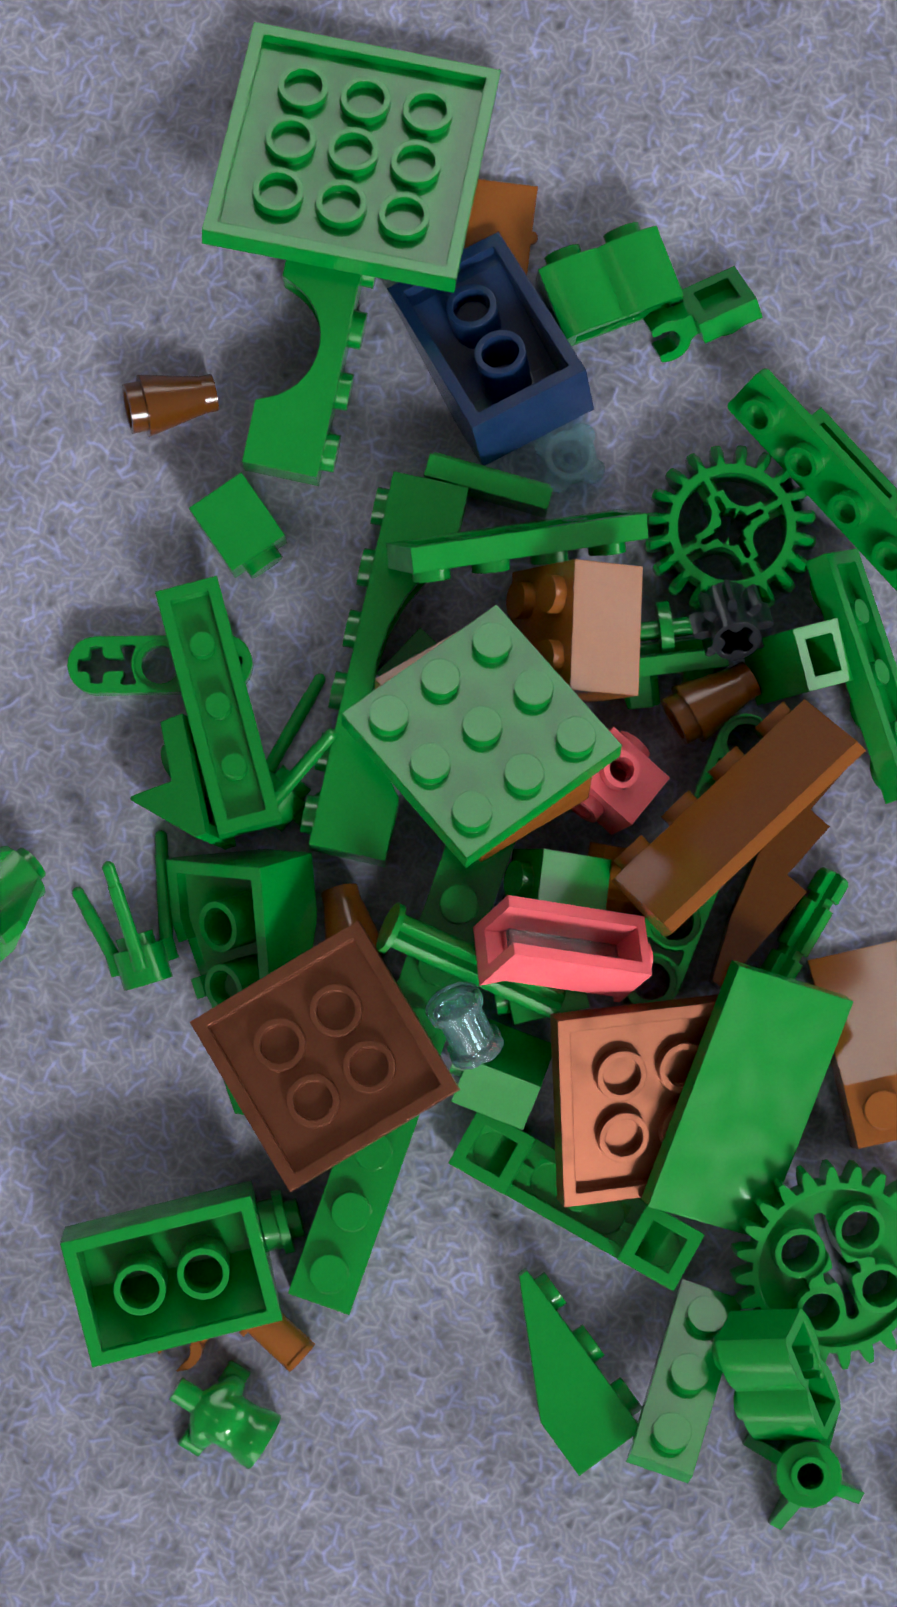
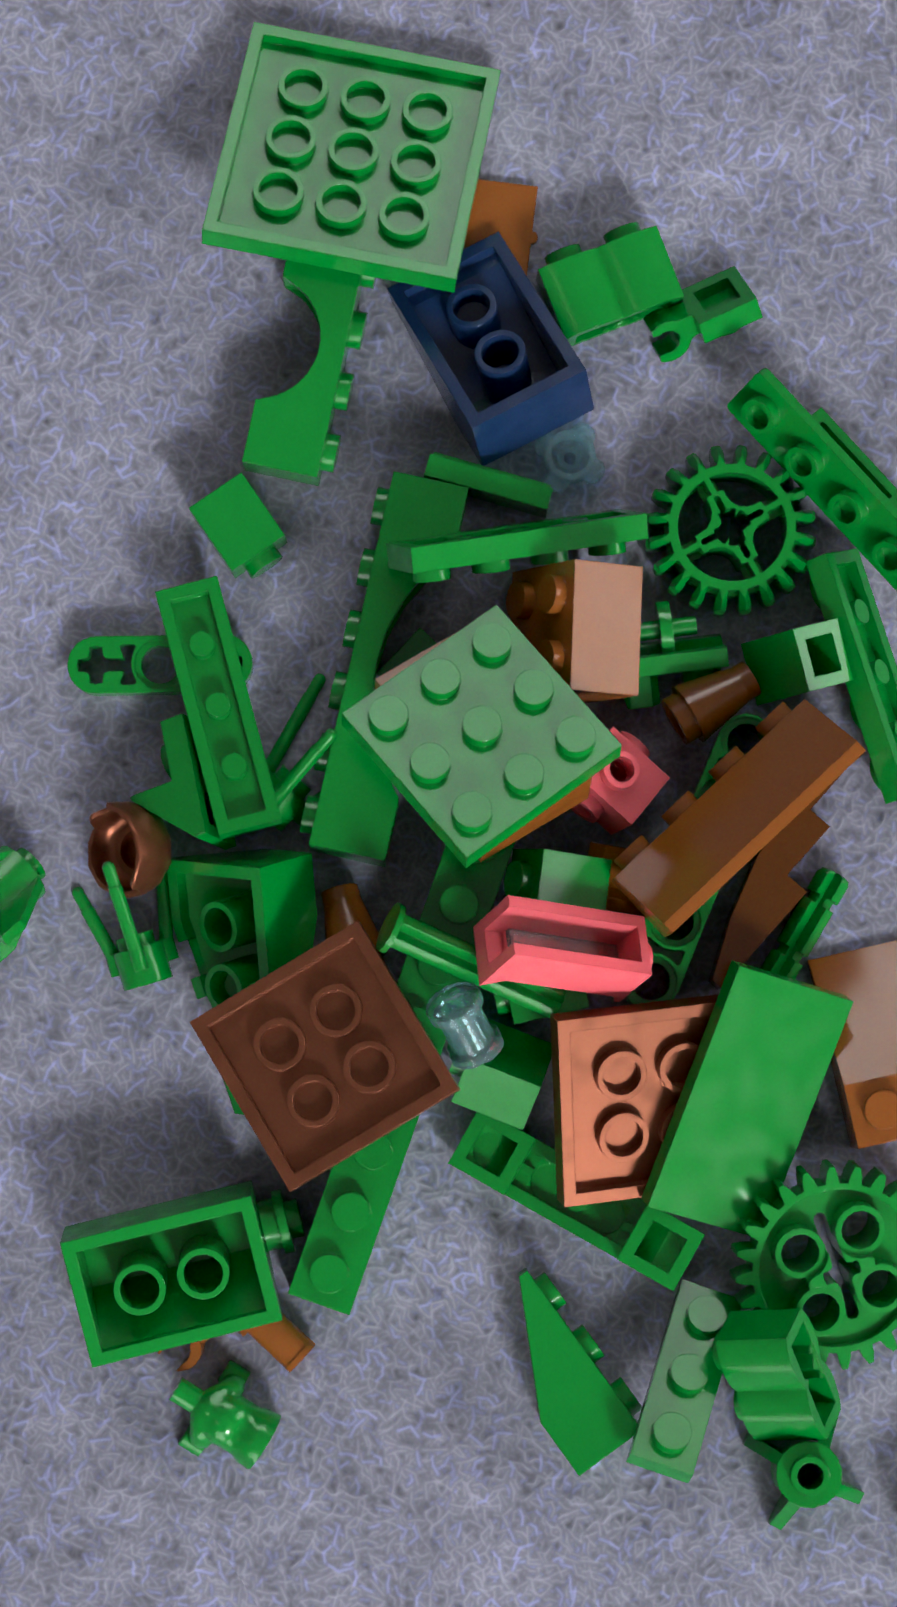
reddish brown cone [122,374,219,437] -> none
black gear [689,580,774,661] -> none
none -> copper hair [88,801,171,898]

